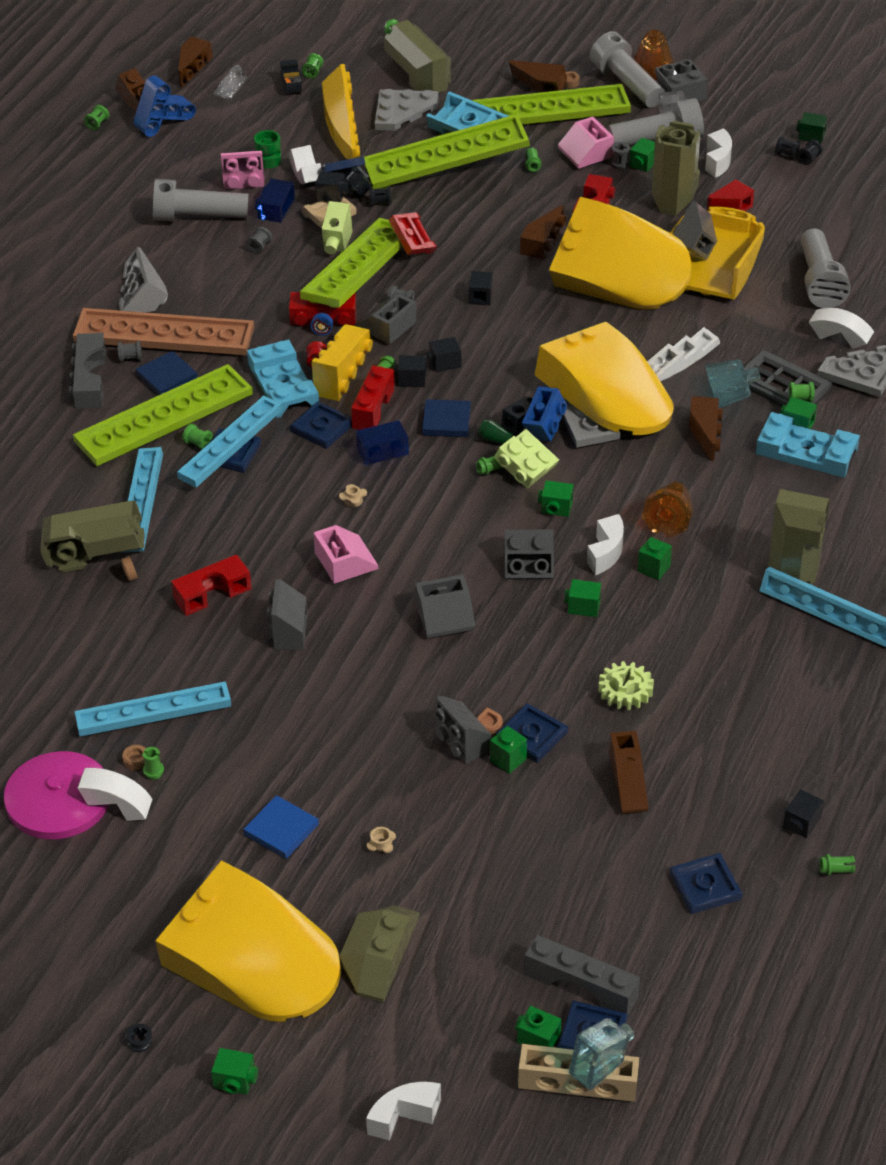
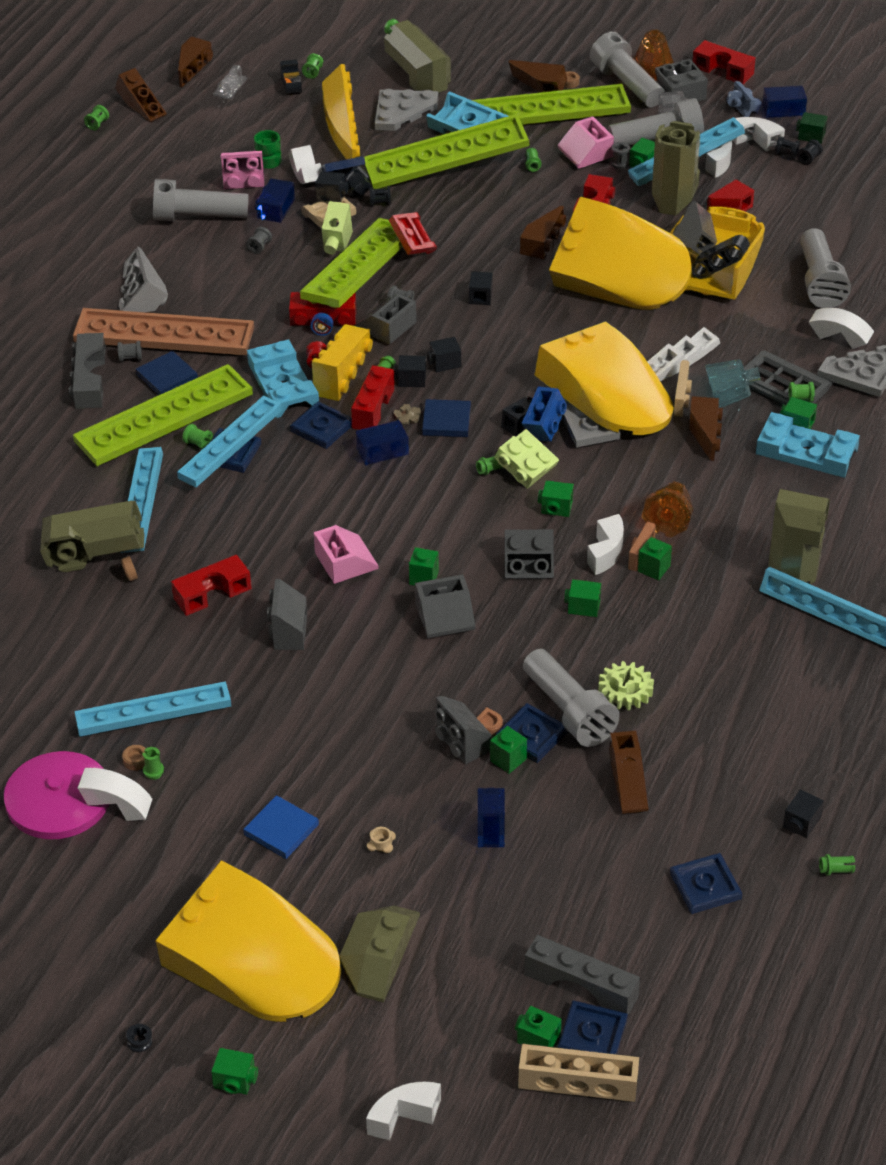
blue beam [134,75,196,137] -> none
tan plate [339,484,367,507] -> none
dark green cone [478,419,513,445] -> none
clear light blue torso [569,1018,634,1090] -> none
none -> dark tan plant [393,404,421,424]
none -> green brick [409,547,439,585]
none -> clear blue piece [478,787,505,847]
none -> light grey piece [523,649,619,747]
none -> medium azure plate [628,117,745,186]
none -> nougat plate [628,522,656,572]
none -> tan hinge [674,360,692,417]
none -> black beam [692,235,750,279]
none -> red arch [693,40,756,85]
none -> sand blue hips [726,81,762,117]
none -> white brick [732,117,785,151]
none -> clear blue piece [762,85,807,118]

